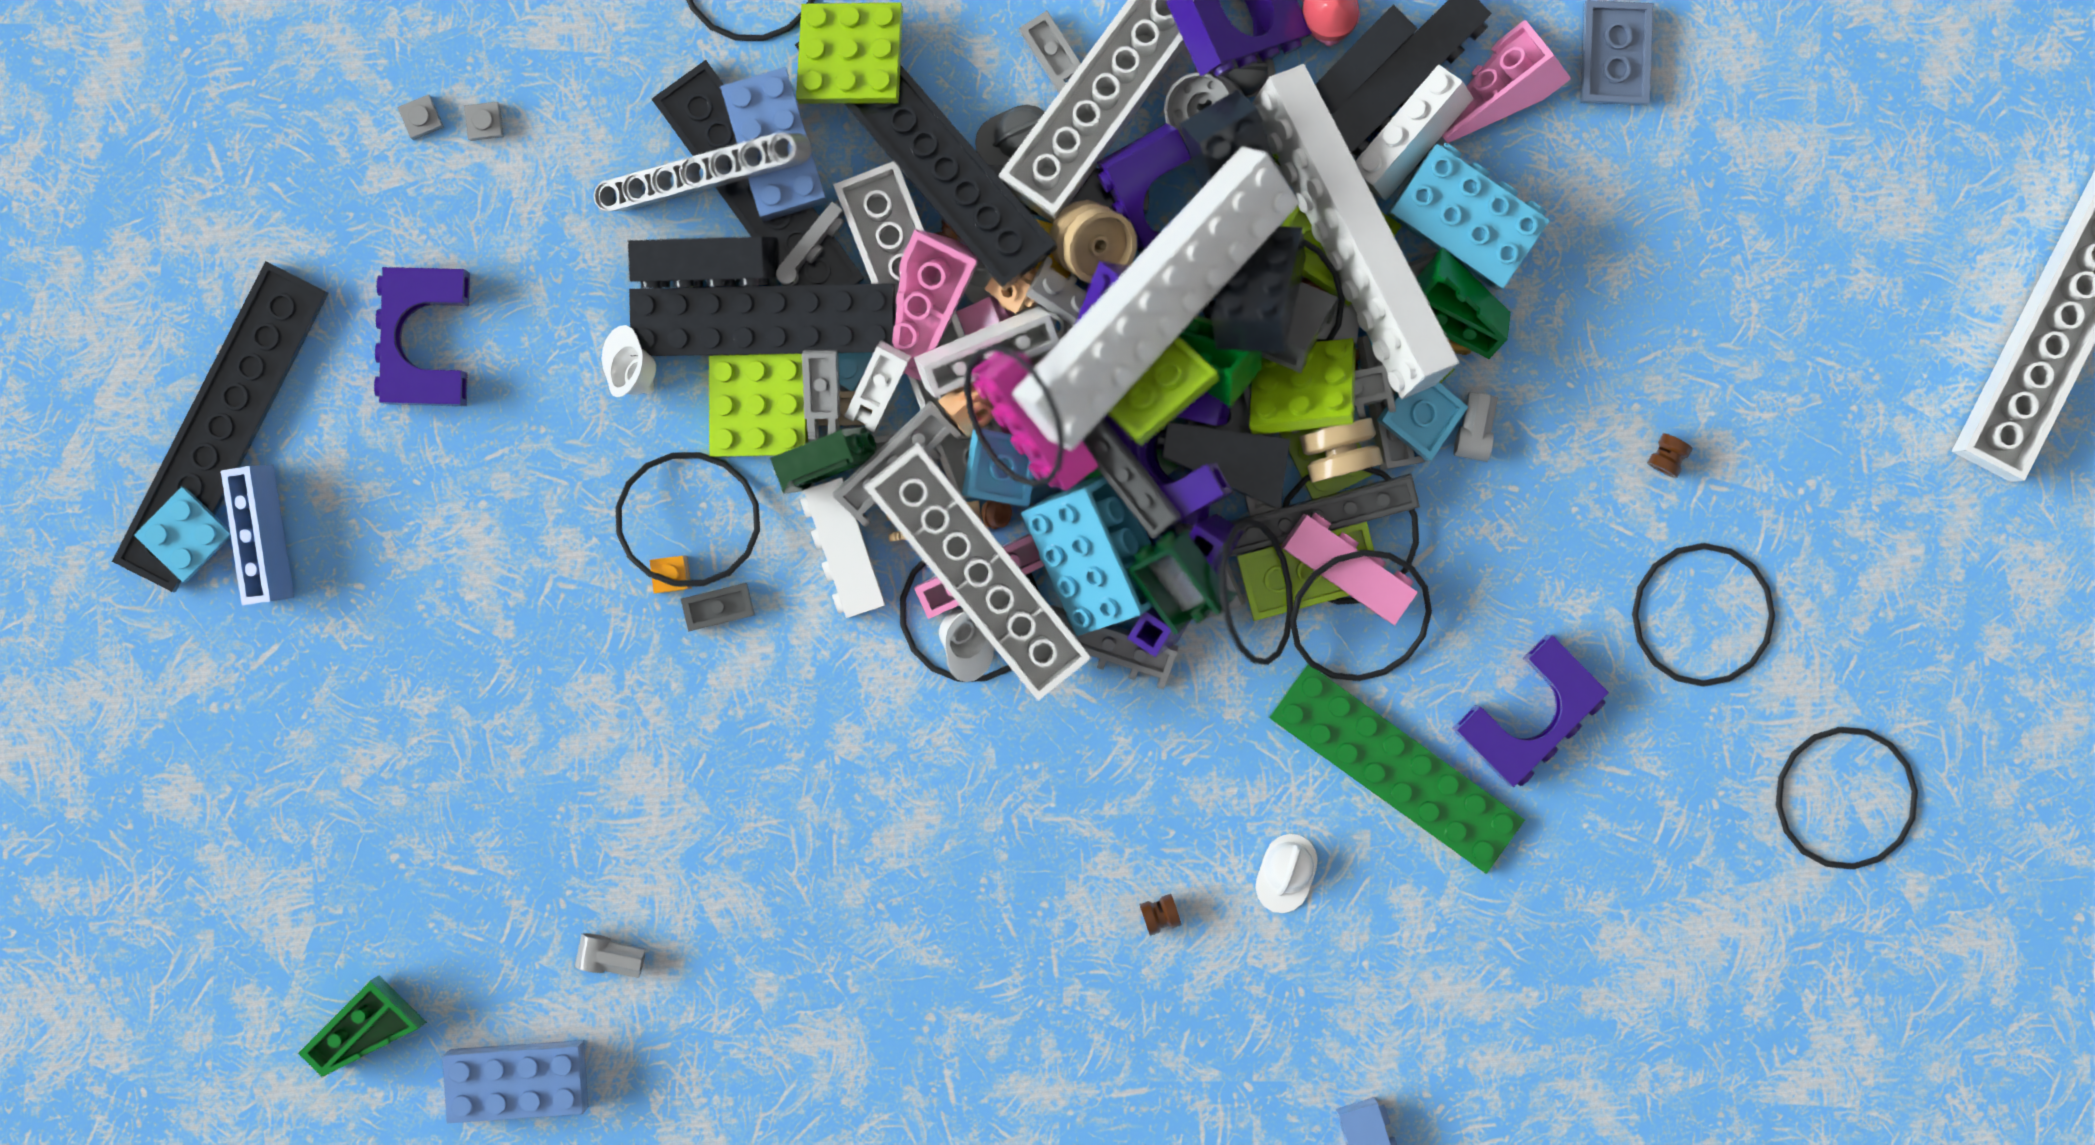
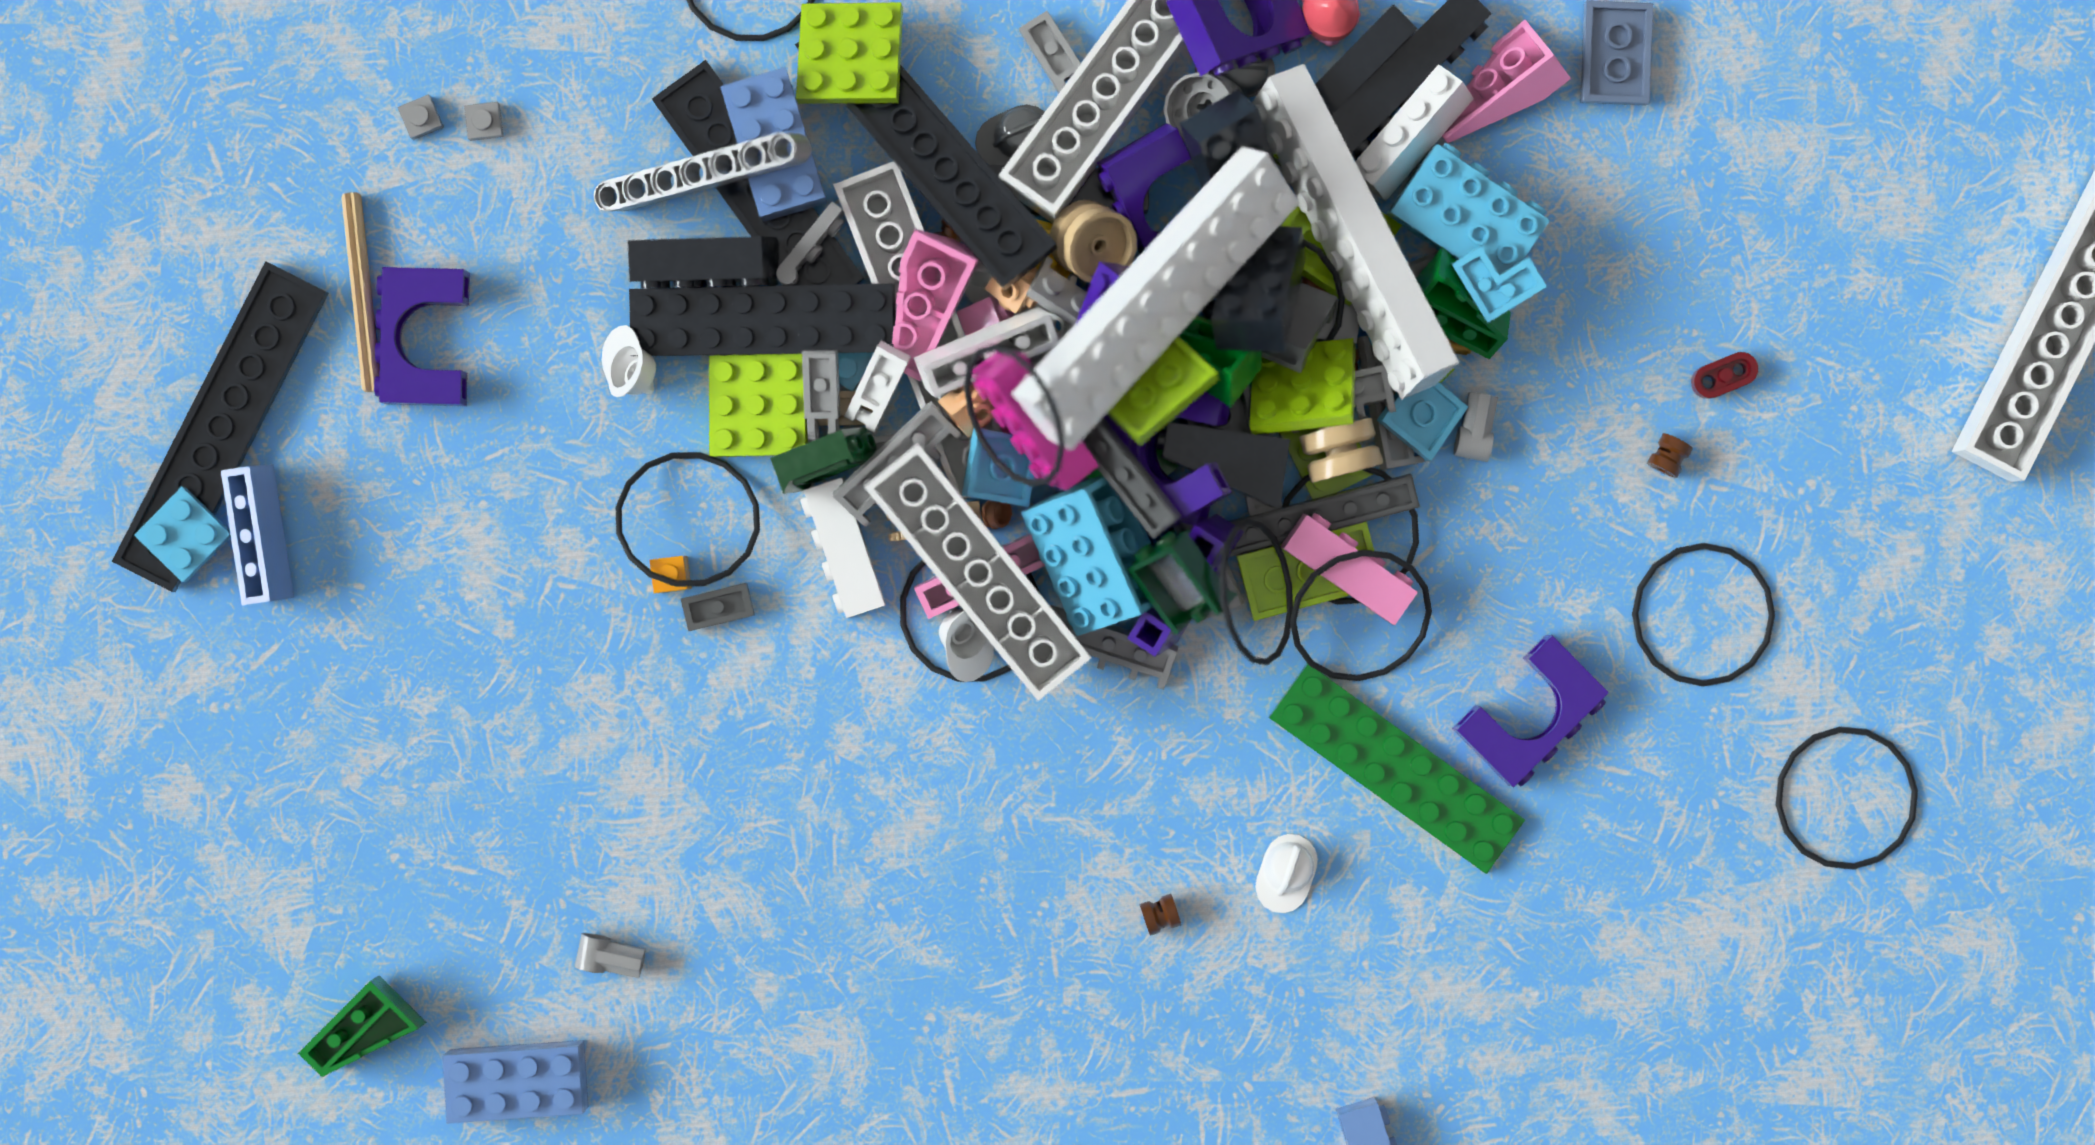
none -> tan axle [341,192,380,392]
none -> medium azure plate [1452,246,1547,323]
none -> dark red plate [1691,352,1758,399]

